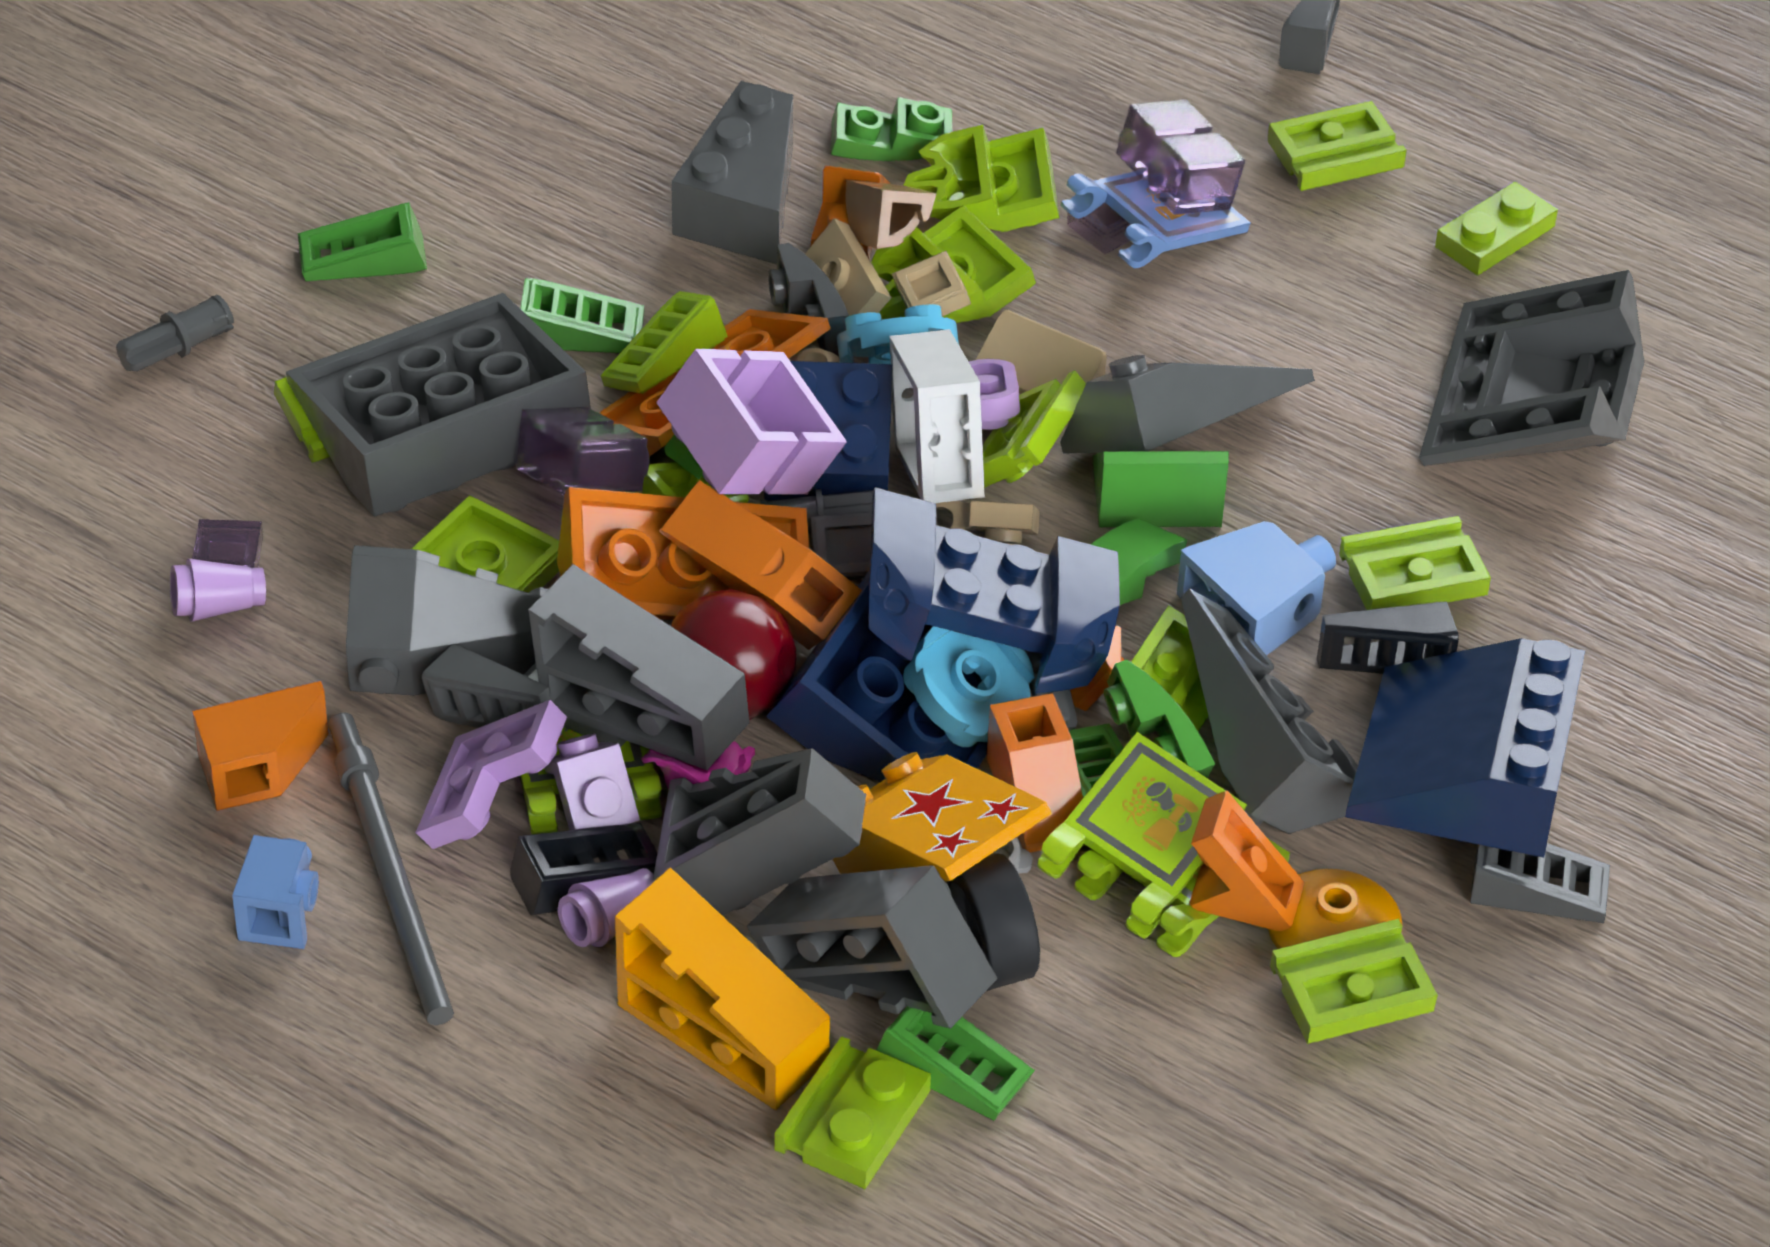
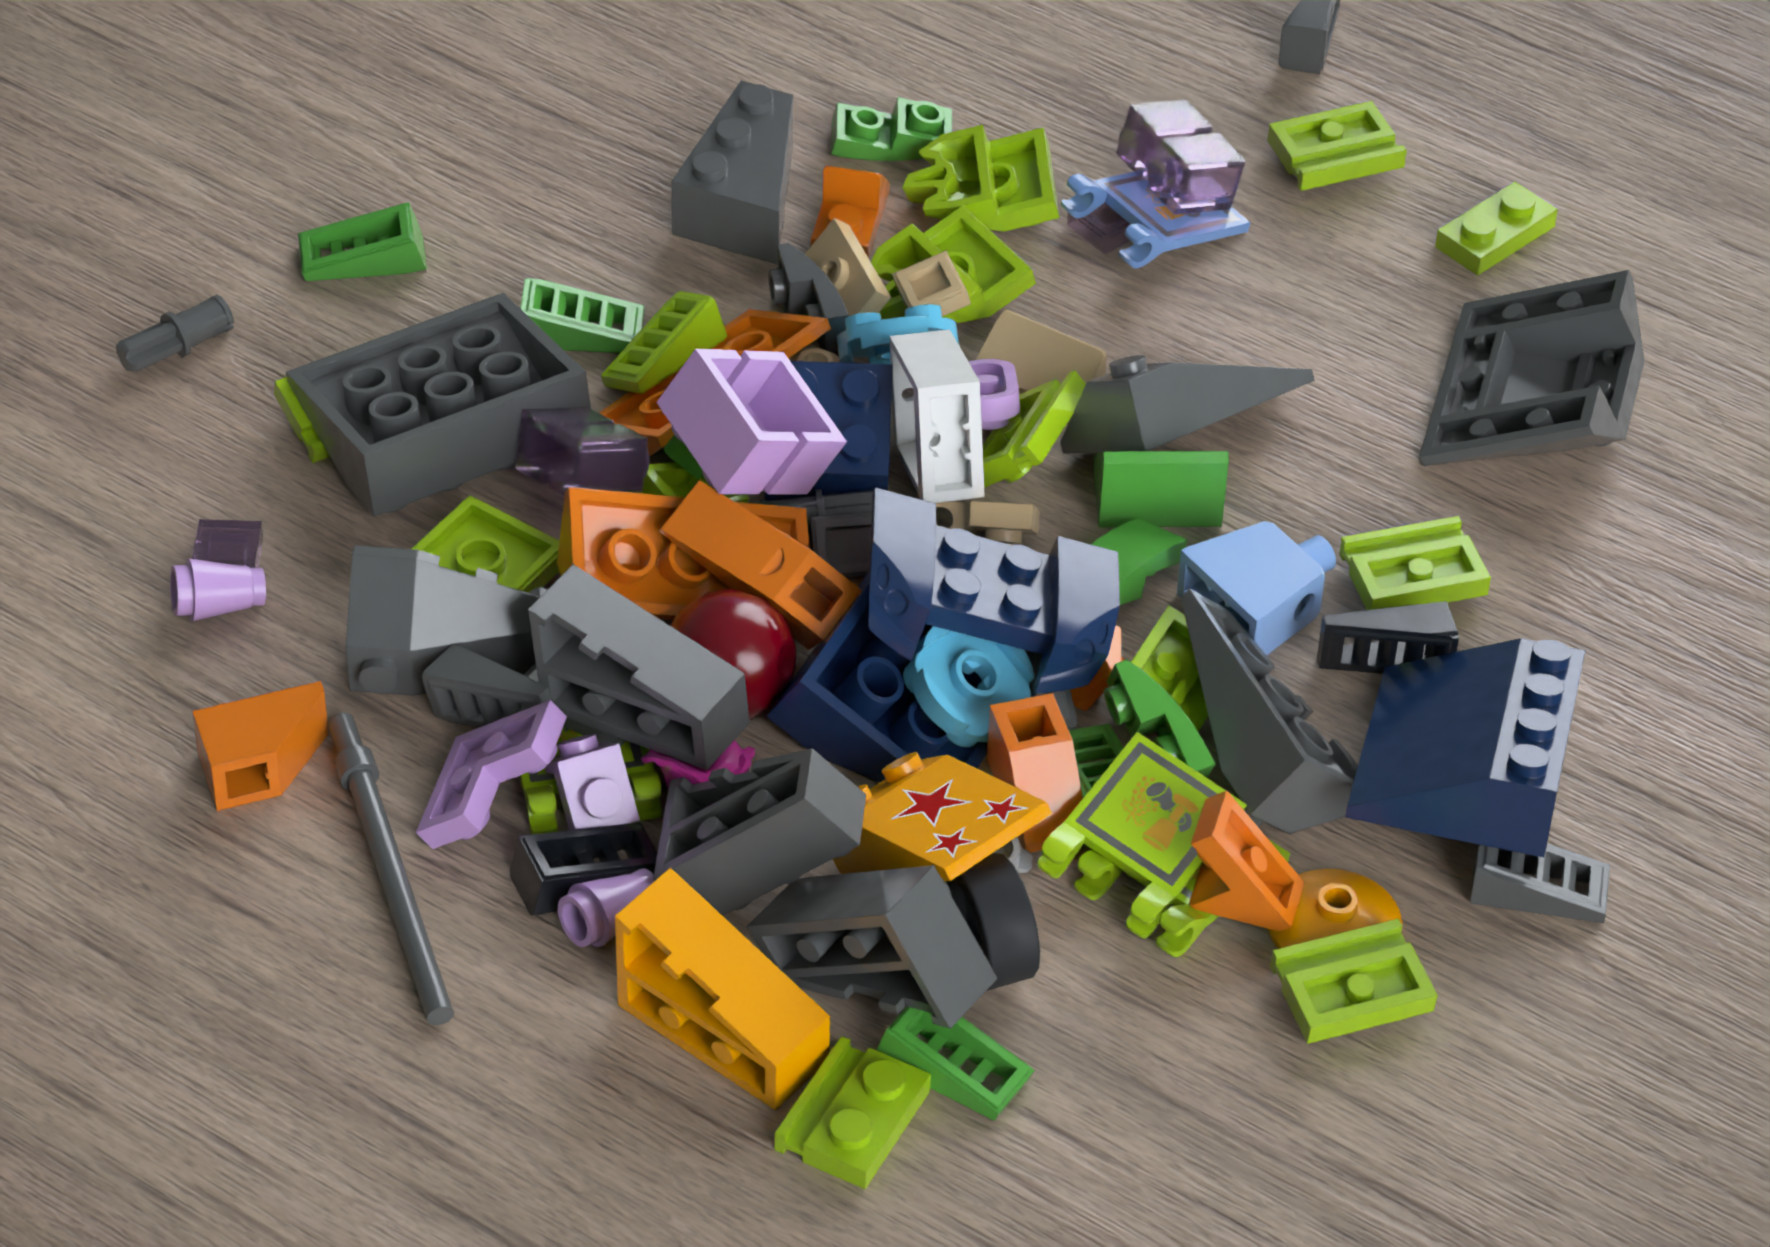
medium blue brick [232,835,319,949] -> none
medium nougat brick [846,179,936,249] -> none

